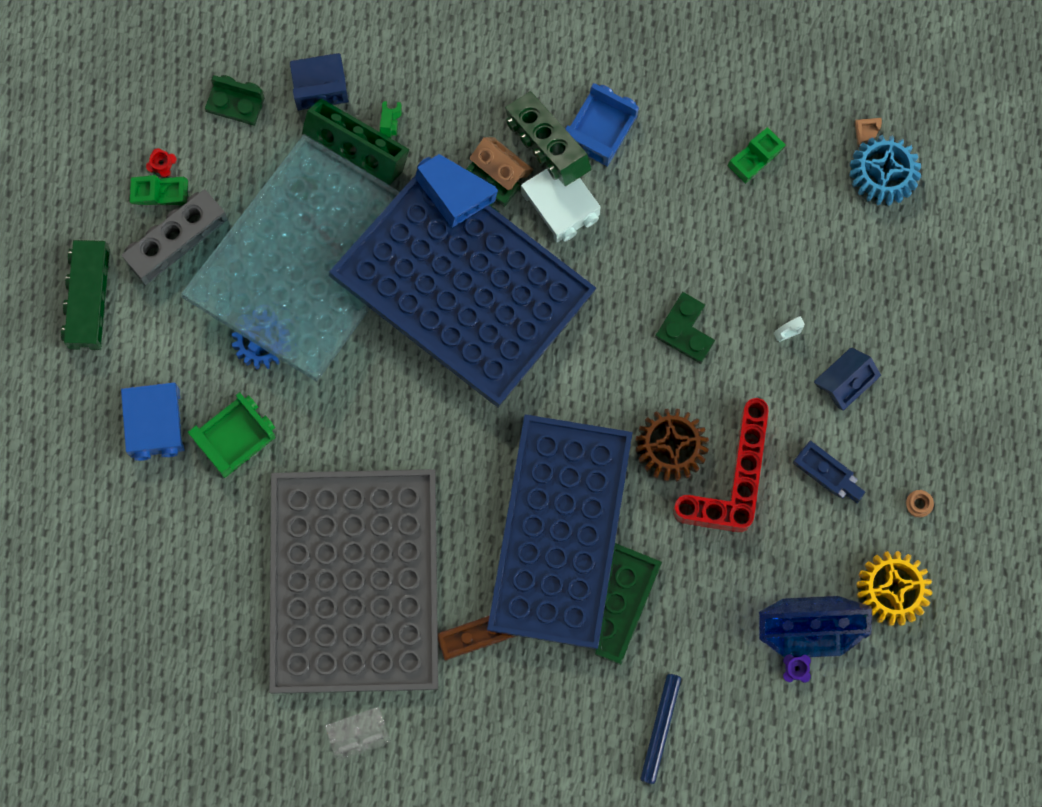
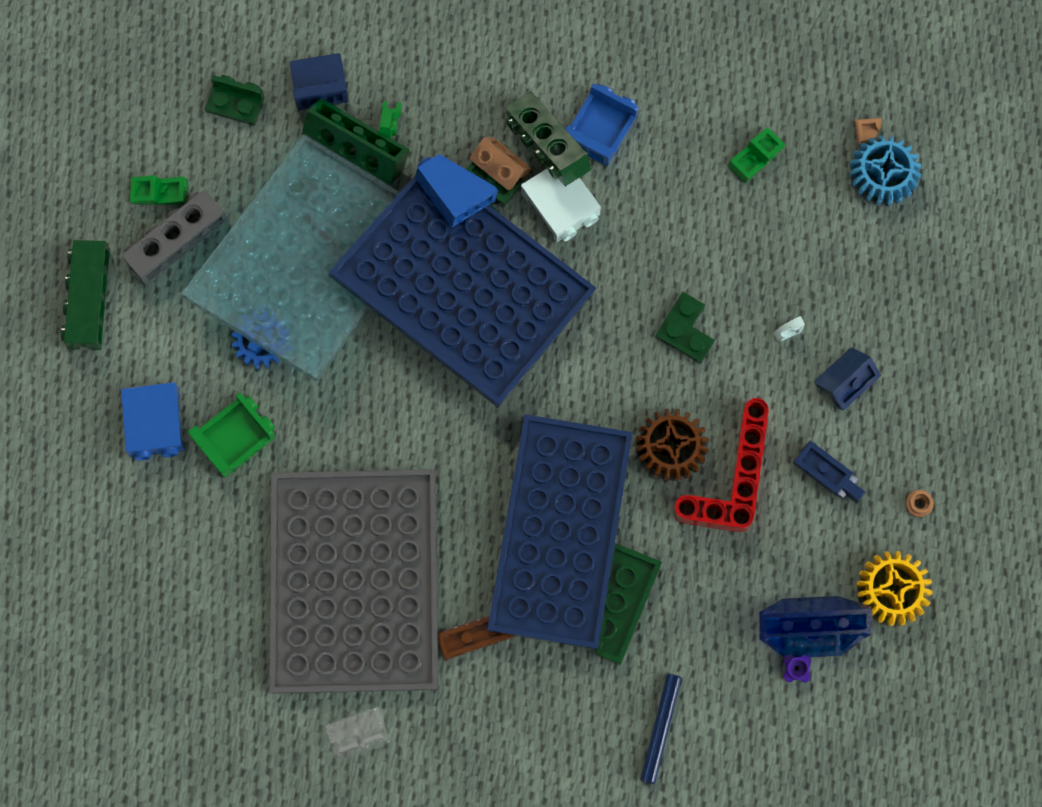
red plate [146,148,177,178] -> none

